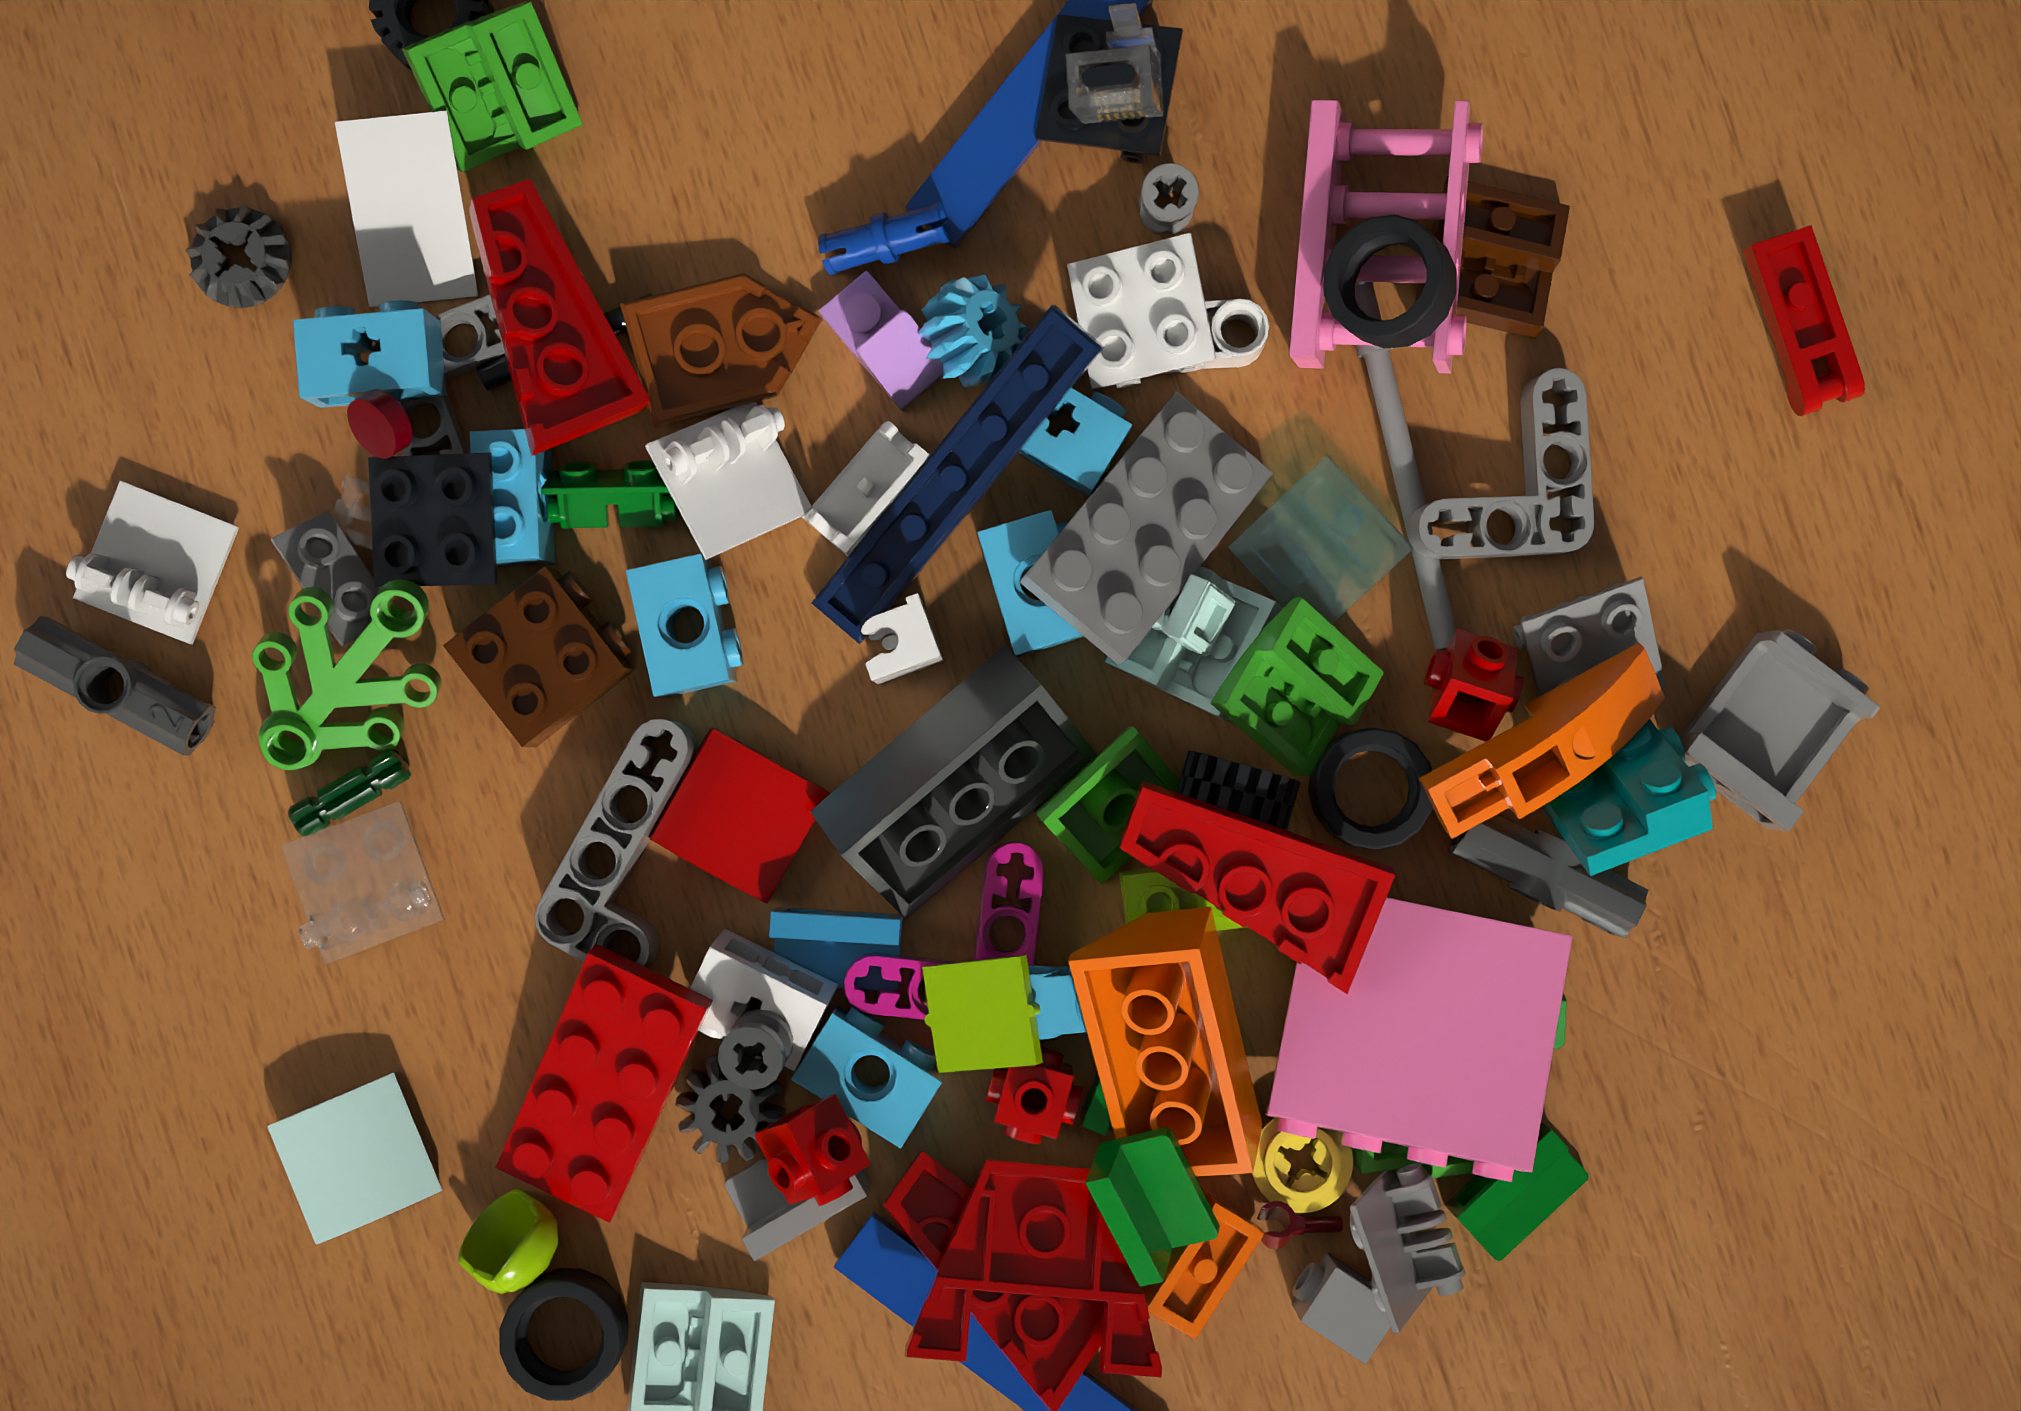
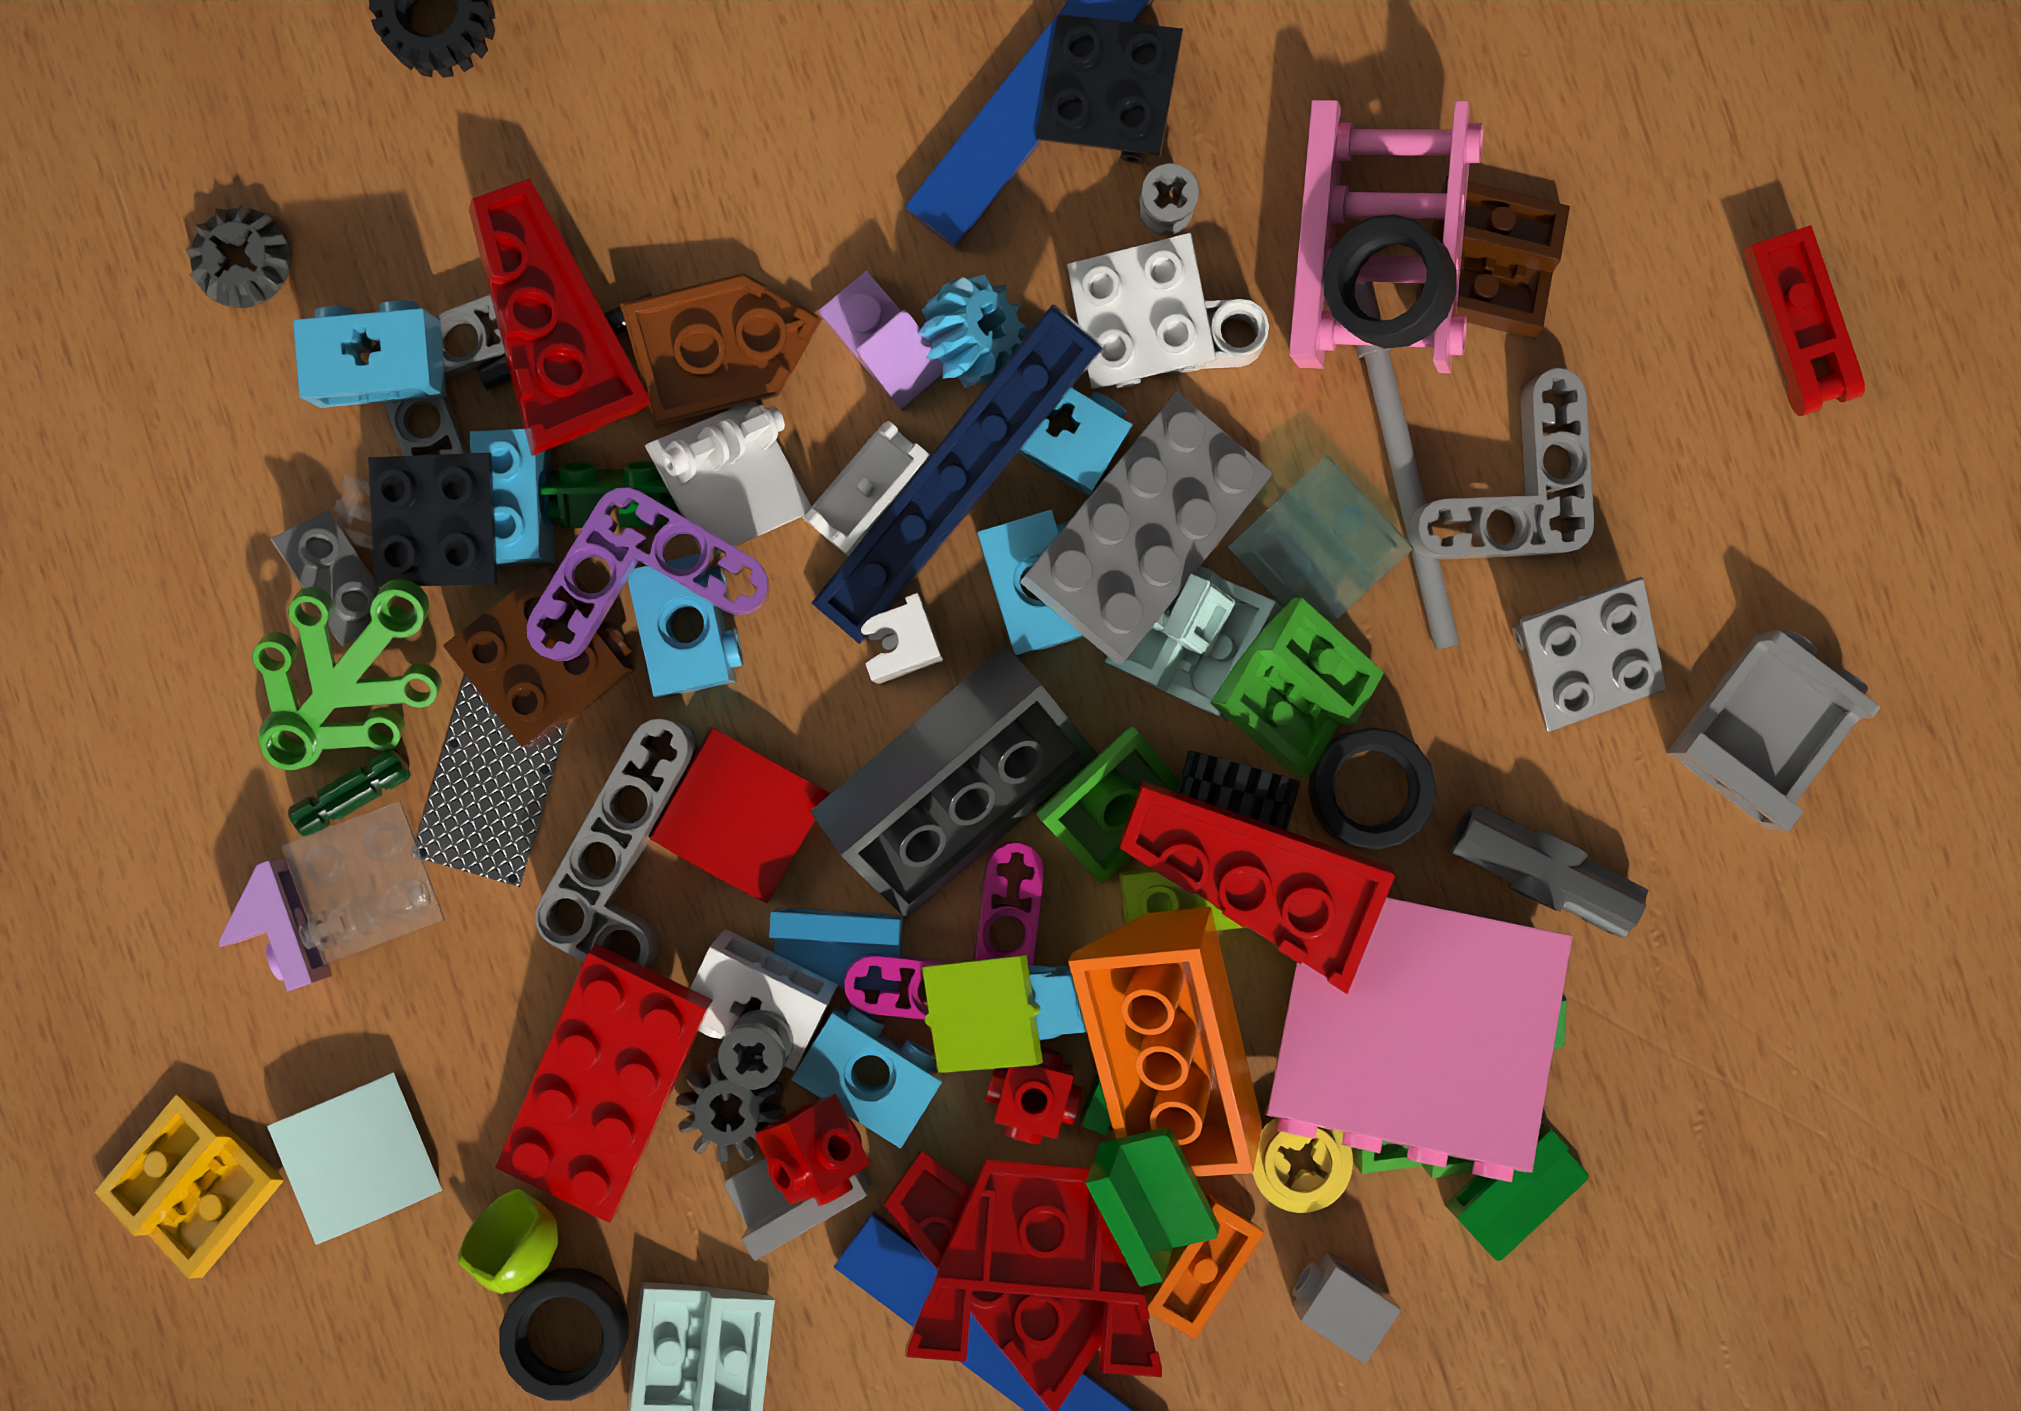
dark grey piece [14,616,216,756] -> none
white hinge [66,481,239,645] -> none
white sticker [335,111,478,307] -> none
dark red tile [347,389,412,459] -> none
bright green slope [402,1,583,173] -> none
blue pin [818,201,952,275] -> none
clear piece [1066,3,1163,124] -> none
dark red hand [1257,1201,1343,1250] -> none
light grey hinge [1350,1163,1466,1333] -> none
orange slope [1419,643,1665,839] -> none
red brick [1424,628,1524,742] -> none
teal plate [1542,719,1716,876] -> none
none -> yellow slope [94,1094,285,1279]
none -> lavender slope [218,858,332,992]
none -> flat silver sticker [411,674,568,887]
none -> medium lavender beam [526,487,770,661]

